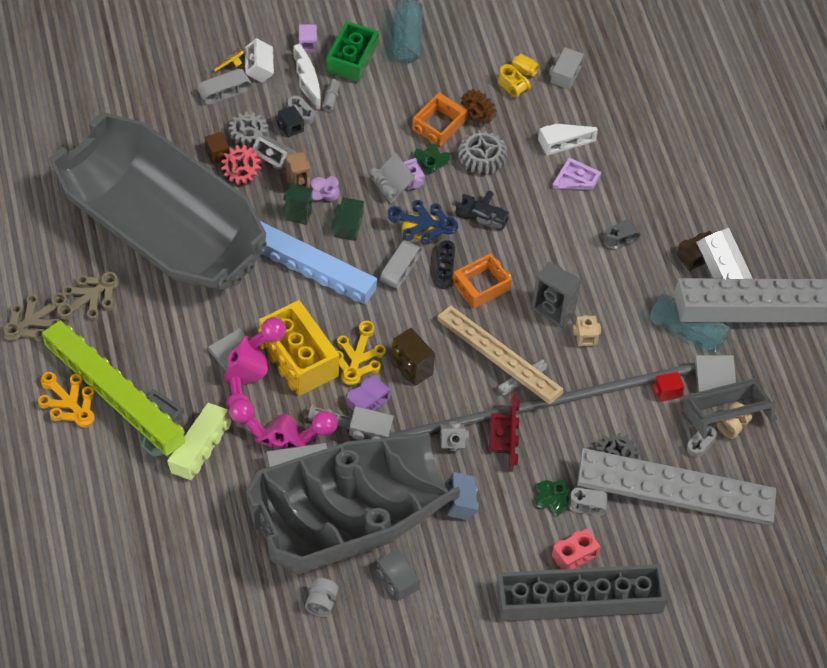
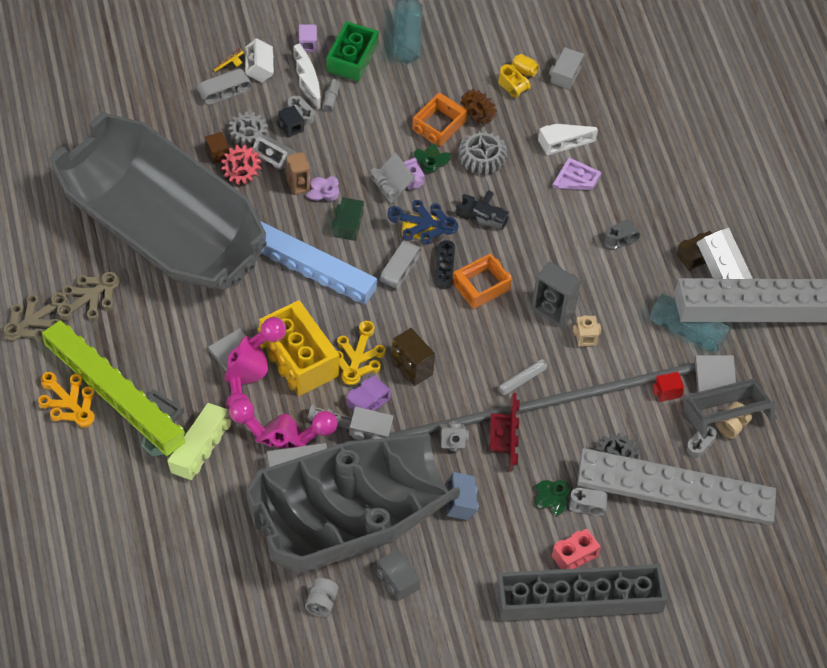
clear green brick [283,183,313,225] -> none
tan plate [438,305,563,404] -> none

